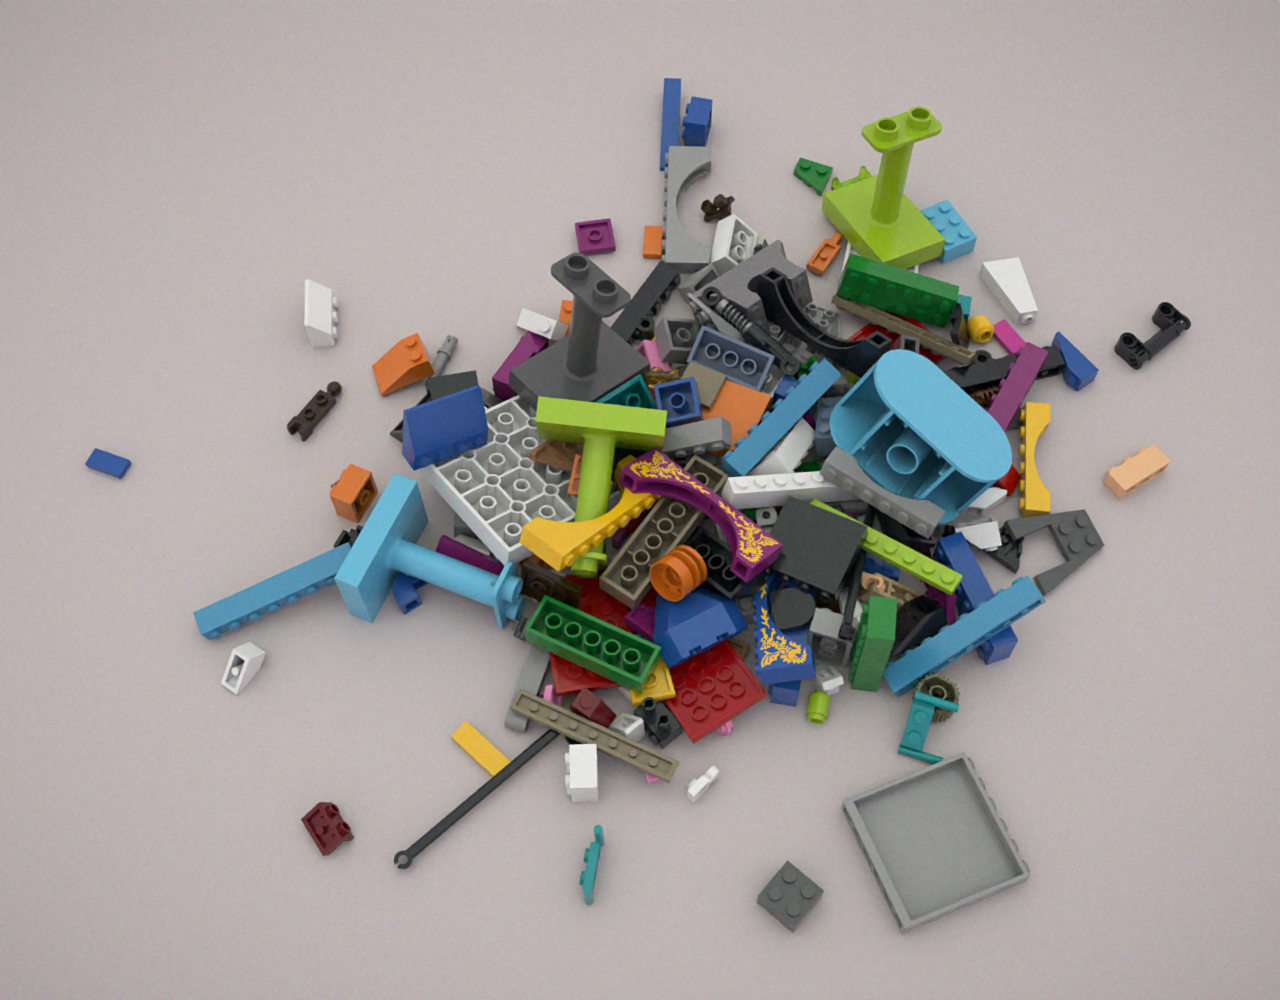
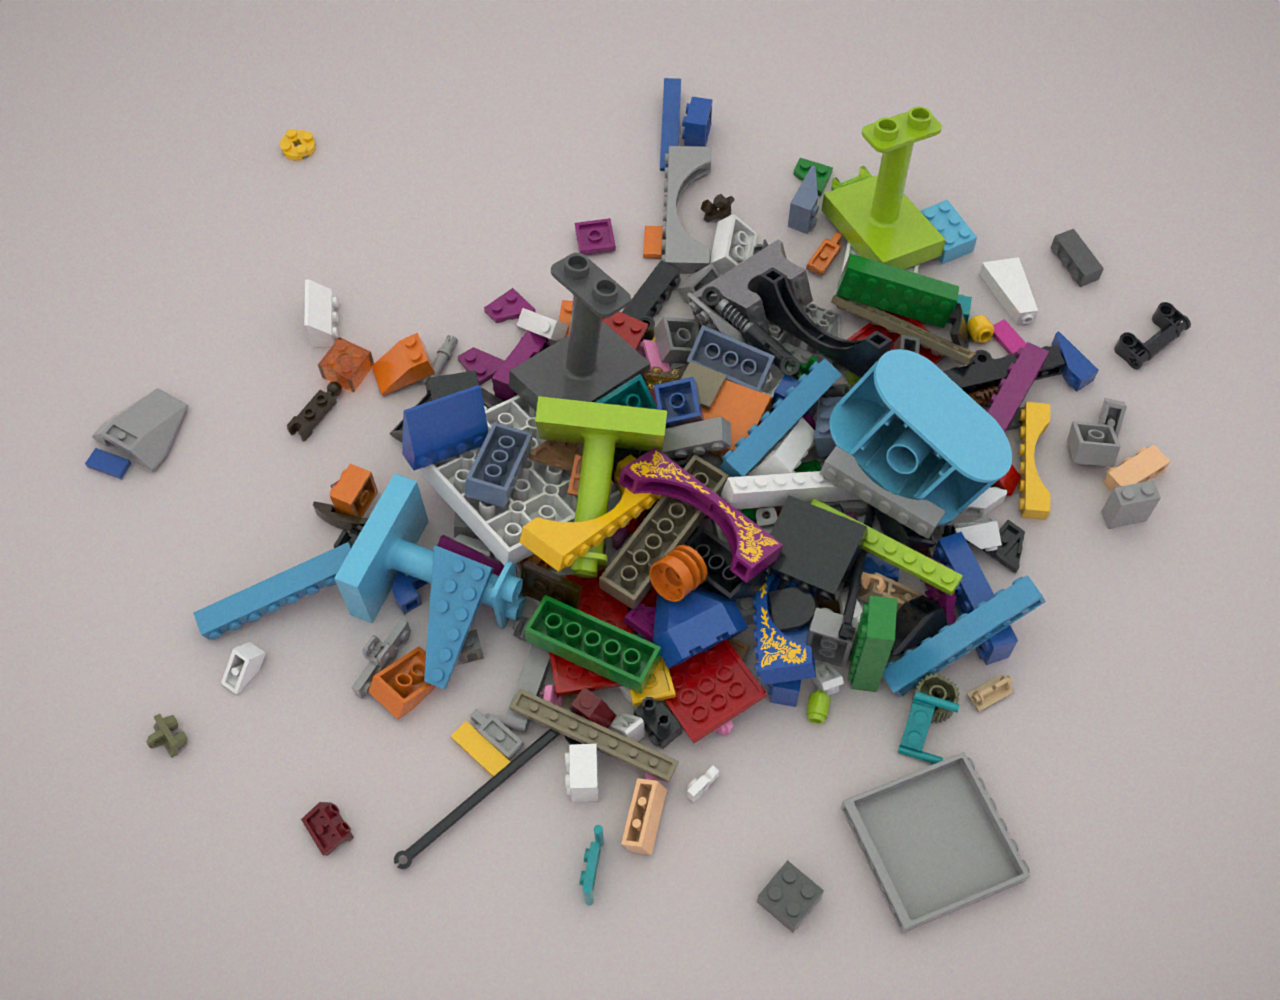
dark grey wing [1004,509,1105,596] -> none
none -> light grey wedge [92,388,188,472]
none -> olive hips [146,714,188,758]
none -> yellow plate [280,129,316,161]
none -> dark brown slope [313,501,368,531]
none -> clear orange brick [318,337,374,393]
none -> light grey plate [352,619,411,699]
none -> orange slope [368,646,437,720]
none -> dark azure wing [424,545,494,689]
none -> magenta wing [458,347,505,386]
none -> dark grey brick [460,629,484,664]
none -> sand blue brick [464,422,533,508]
none -> light grey hinge [470,709,524,760]
none -> magenta wing [484,288,536,323]
none -> red wing [602,311,649,350]
none -> light nougat brick [621,778,667,855]
none -> sand blue slope [788,165,819,234]
none -> tan hinge [967,674,1015,712]
none -> dark grey brick [1051,229,1104,287]
none -> light grey brick [1067,421,1120,467]
none -> light grey slope [1098,398,1127,439]
none -> light grey brick [1101,480,1161,529]

